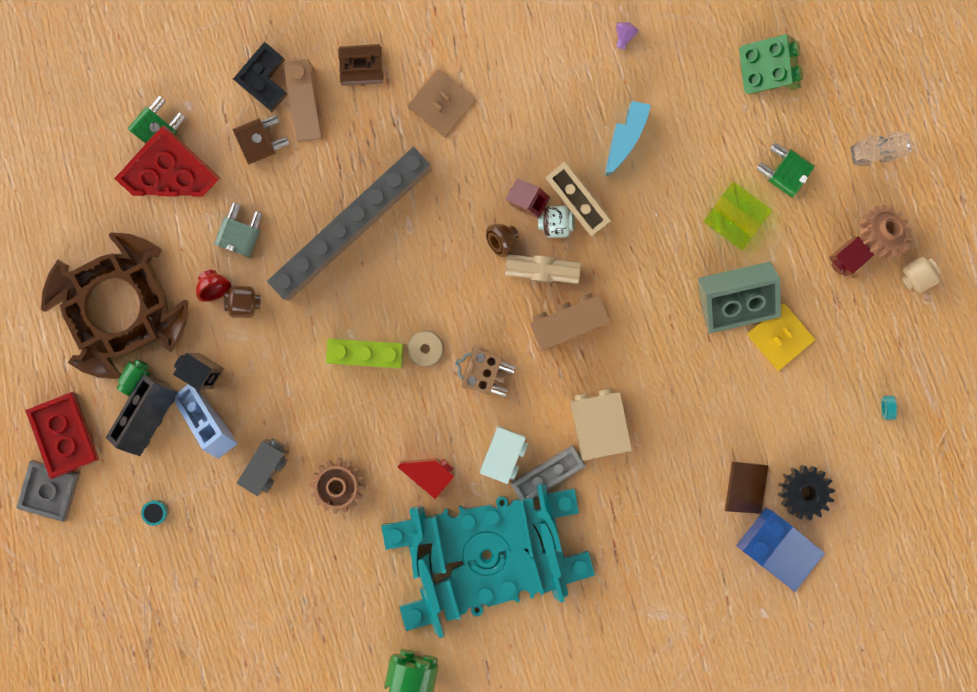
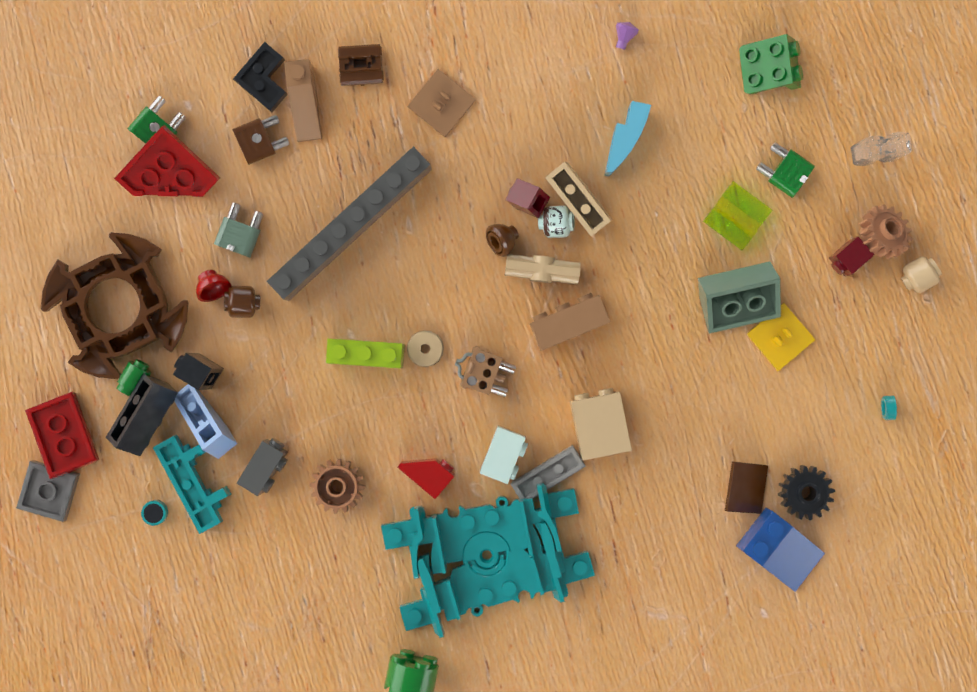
none -> teal hinge [153,435,231,534]

